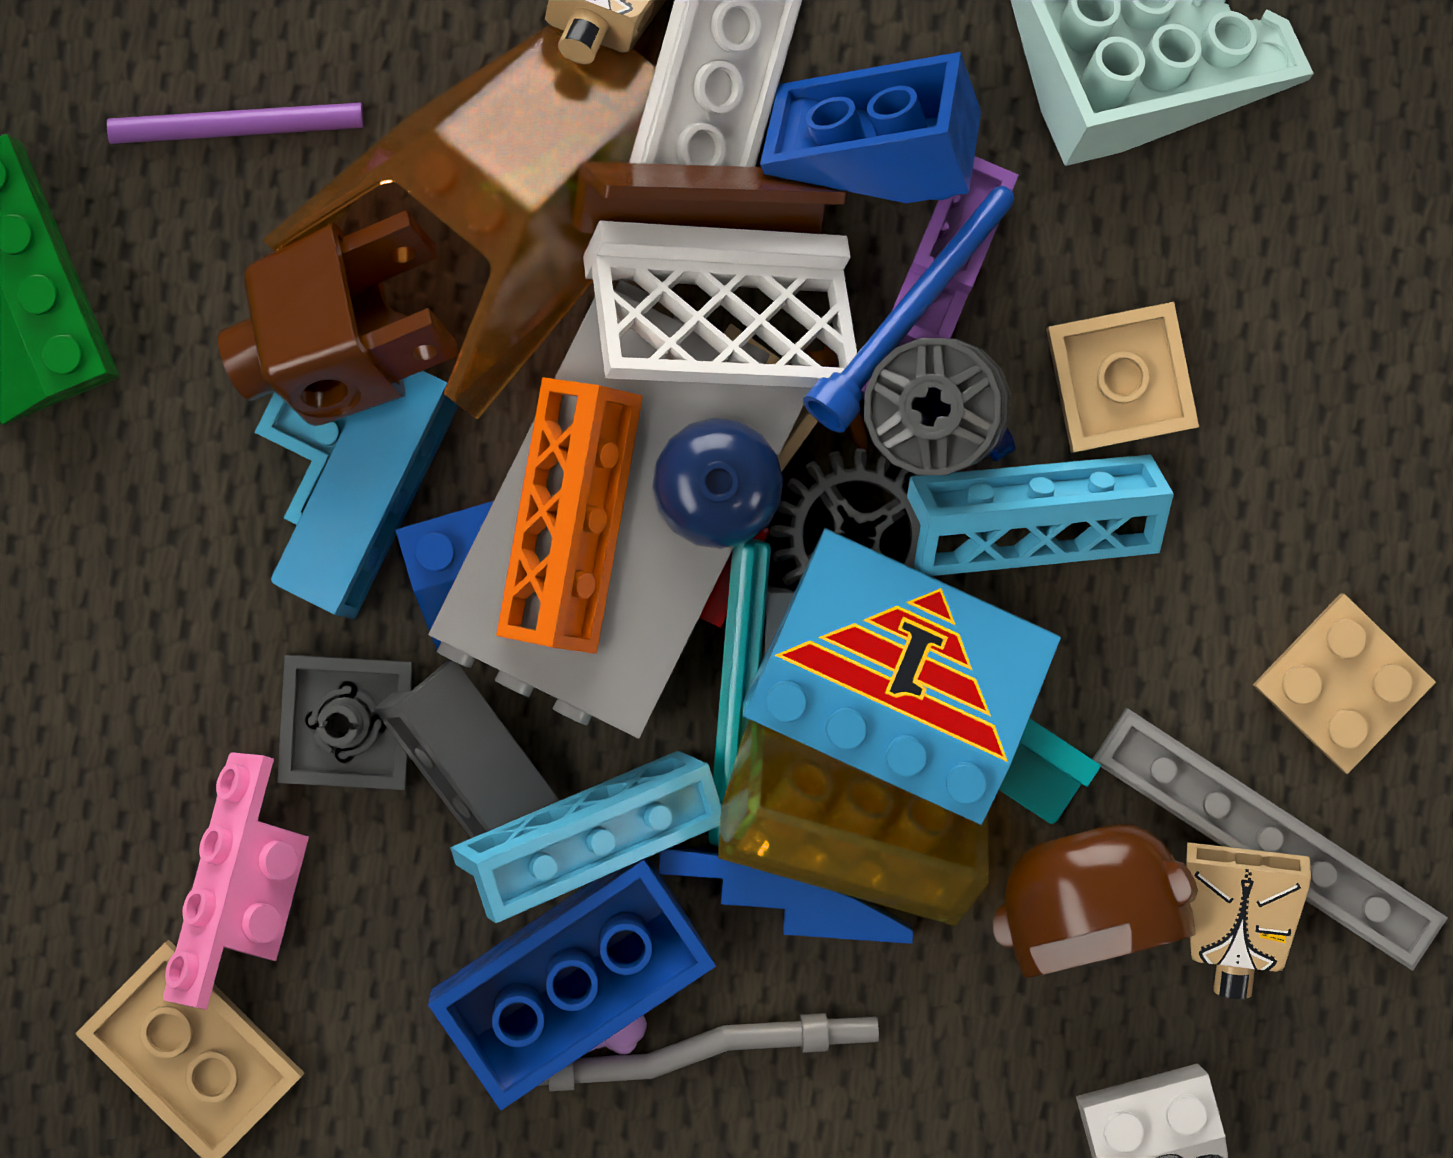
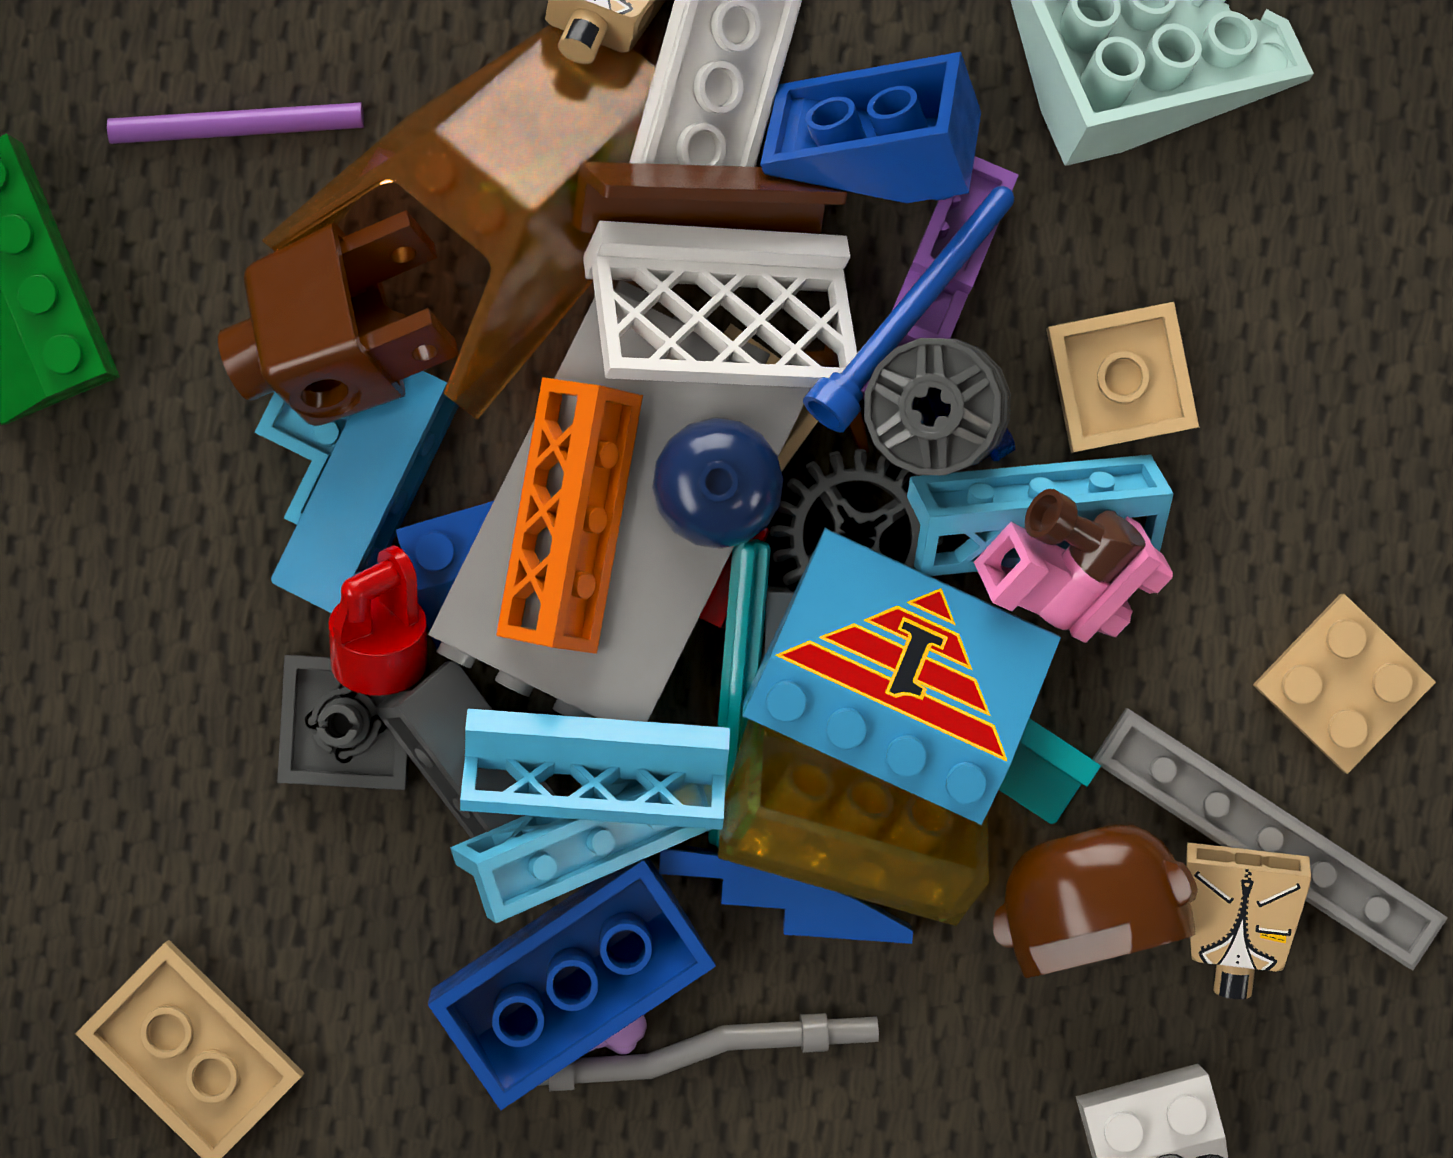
bright pink bracket [163,752,309,1010] -> none
none -> red piece [329,545,427,696]
none -> medium azure fence [460,709,730,830]
none -> bright pink hips [974,489,1173,643]

